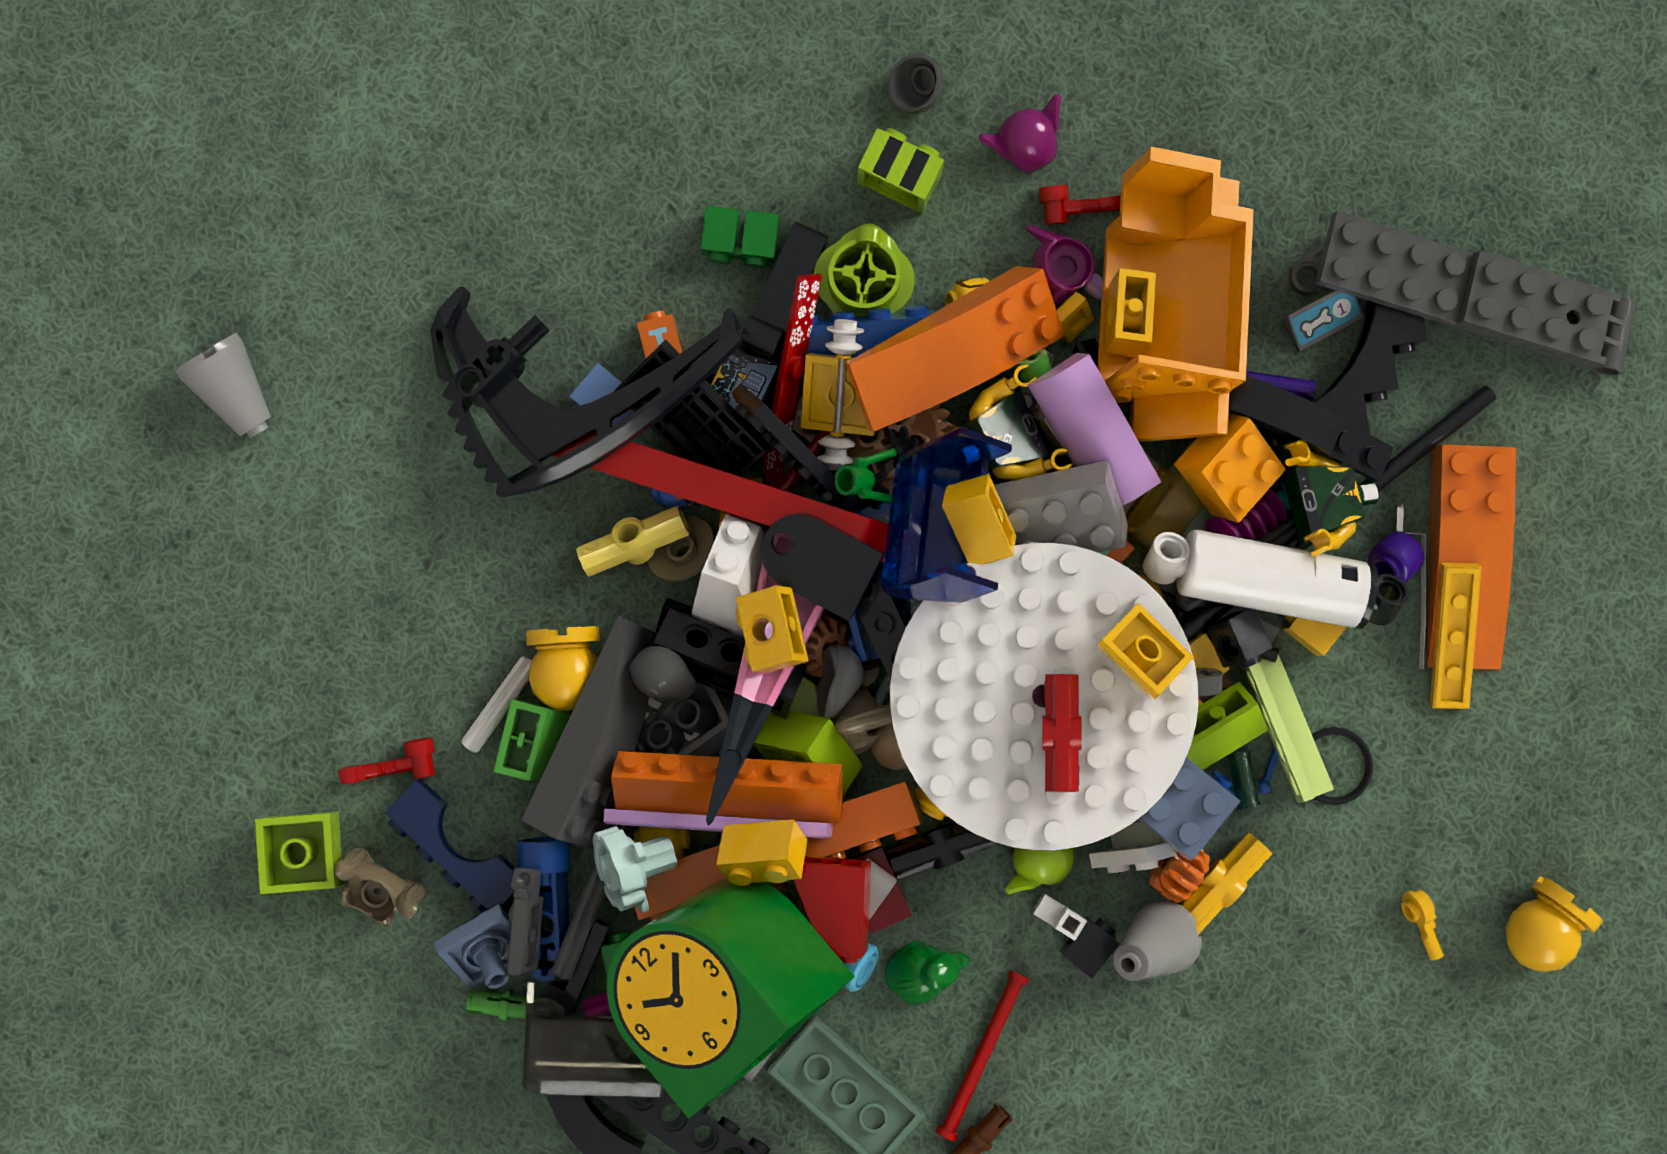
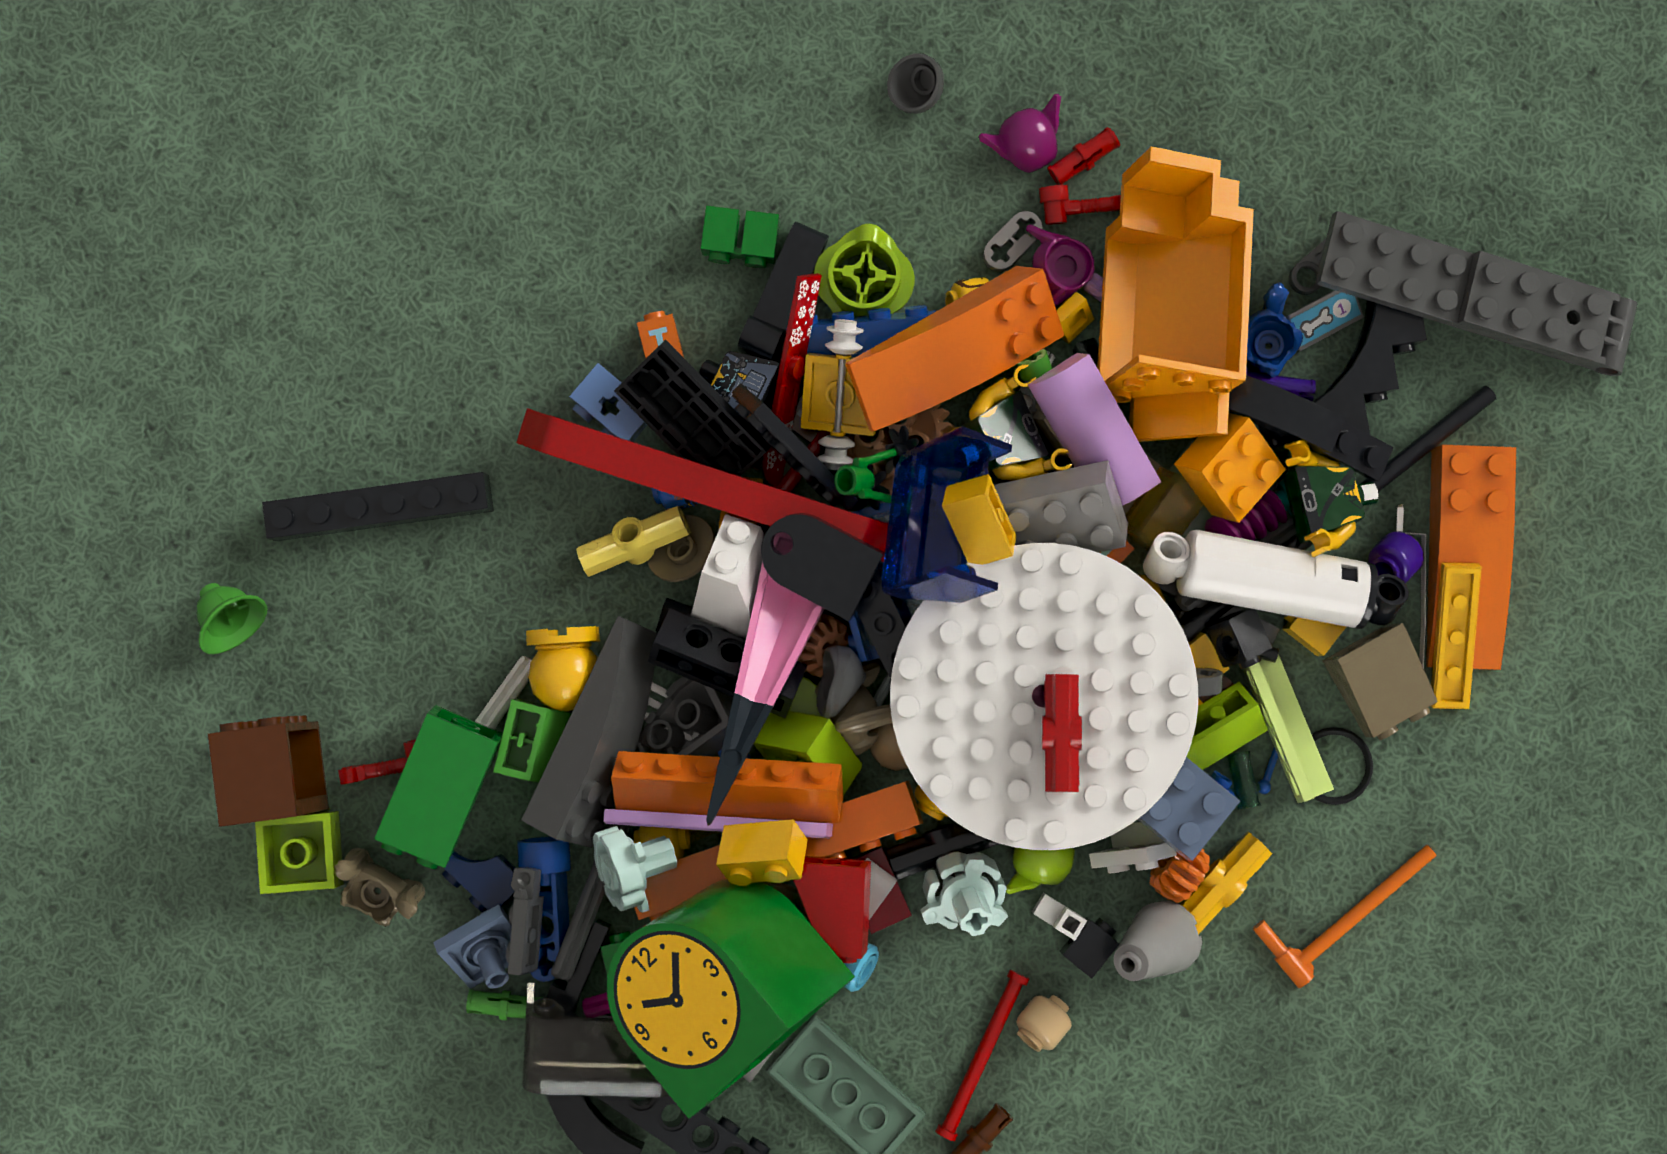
light grey cone [175,333,271,439] -> none
black piece [430,286,742,497] -> none
dark grey hat [629,646,696,702] -> none
yellow brick [736,585,809,673] -> none
lime brick [857,128,944,214] -> none
green hair [885,940,970,1004] -> none
yellow slope [1096,603,1194,700] -> none
yellow brick [1104,268,1156,358] -> none
yellow plate [1401,889,1444,961] -> none
yellow tile [1505,876,1603,973] -> none
none -> bright green hat [196,583,267,654]
none -> reddish brown hose [208,715,329,827]
none -> black brick [262,472,494,541]
none -> green slope [374,705,503,869]
none -> light aqua piece [920,852,1008,936]
none -> light grey beam [983,211,1042,272]
none -> tan head [1016,995,1072,1052]
none -> red pin [1047,127,1120,185]
none -> blue hair [1247,282,1303,377]
none -> orange bar [1253,845,1437,988]
none -> dark tan slope [1322,623,1438,740]

